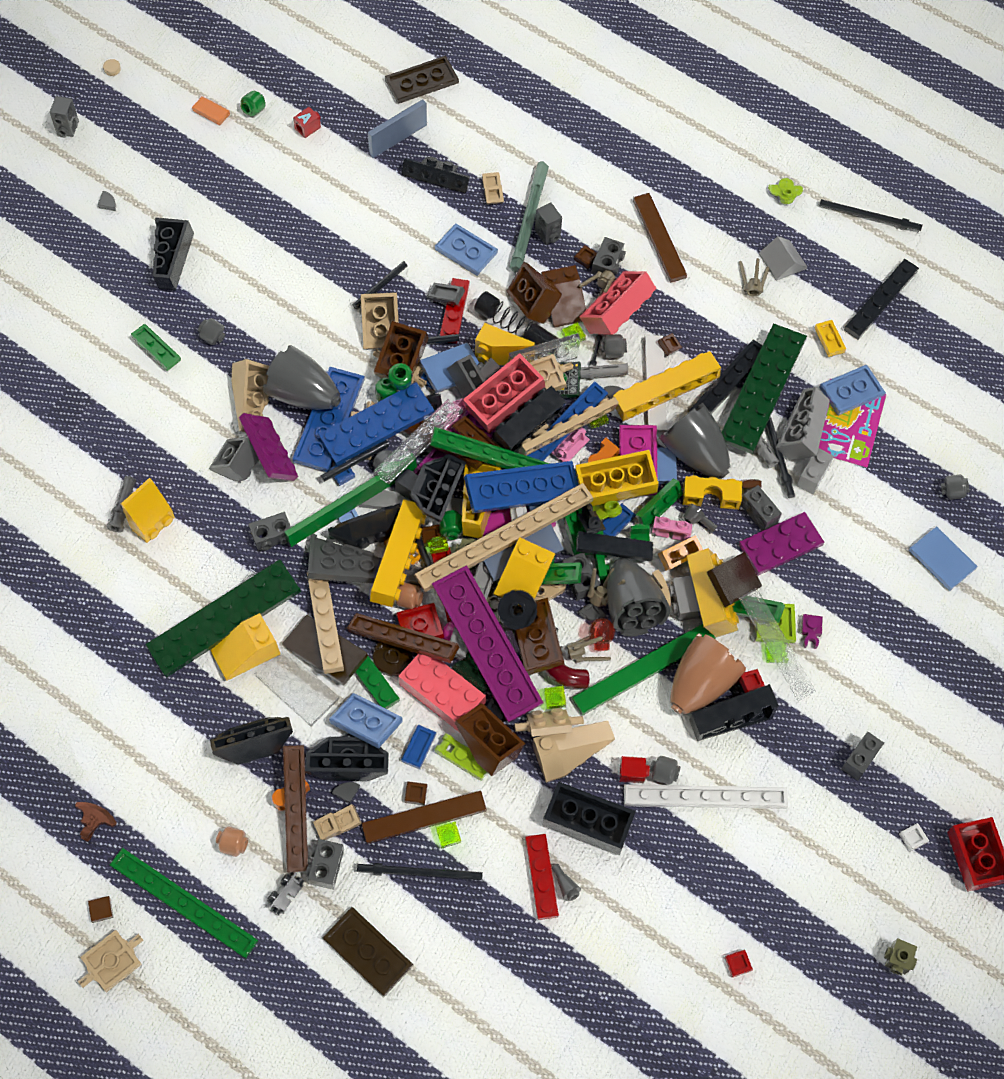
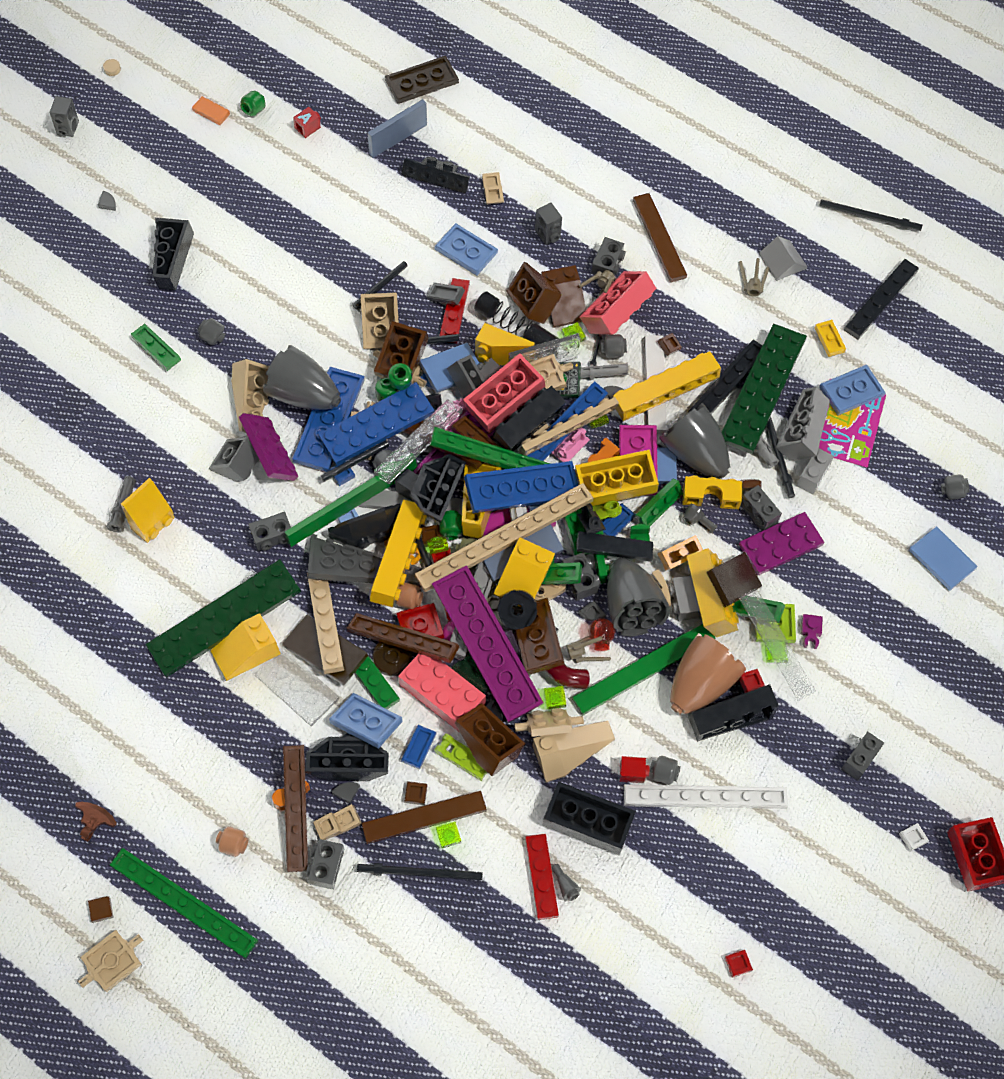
black wedge [210,717,293,765] -> none
hinge [265,872,304,916] -> none
dark brown tile [322,907,414,997] -> none
sand green piece [509,161,549,273] -> none
reddish brown tile [574,245,597,269] -> none
dark tan plant [587,568,625,607] -> none
bright pink hinge [652,516,693,541] -> none
lime plate [768,178,803,204] -> none
olive brick [884,938,918,975] -> none

